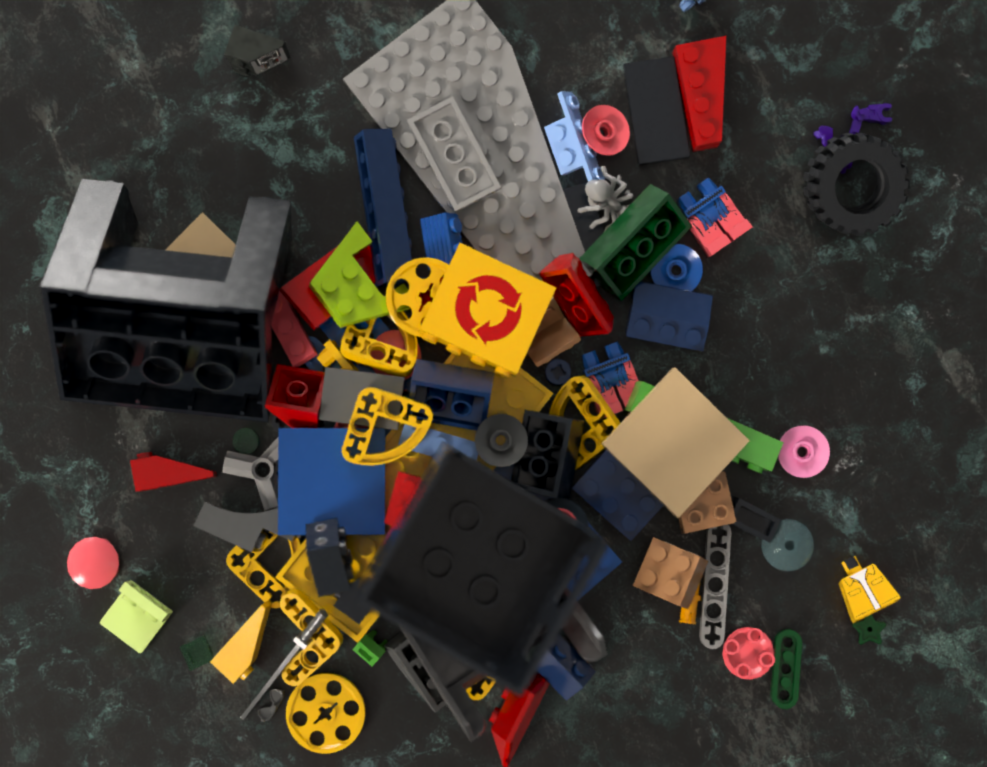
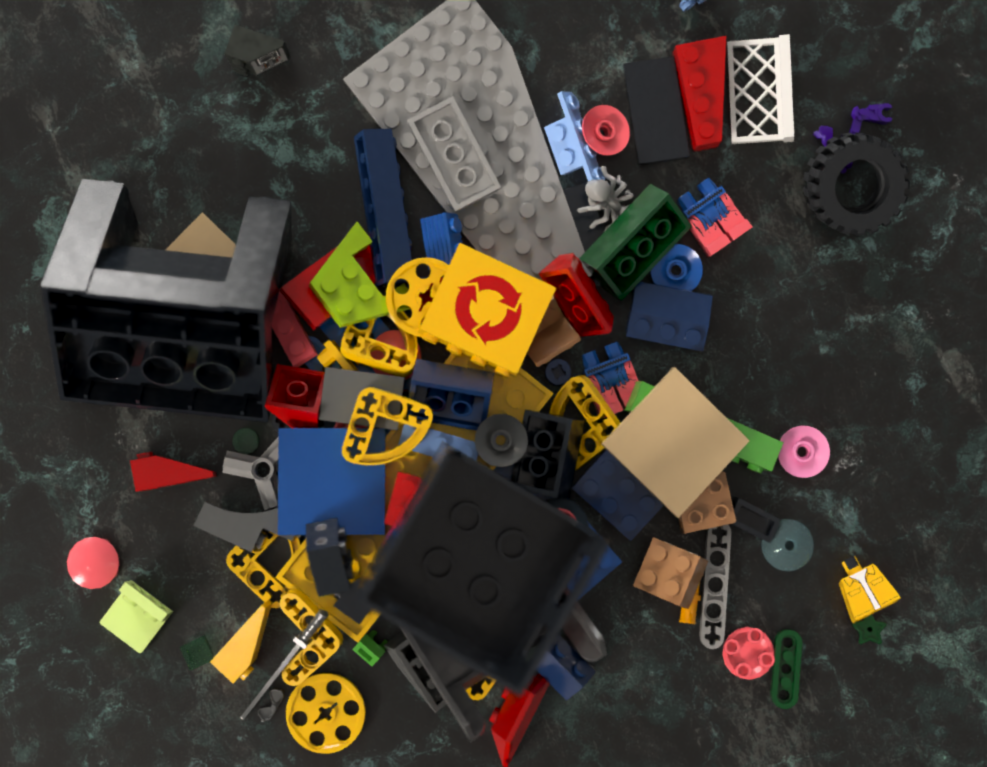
none -> white fence [727,34,794,144]

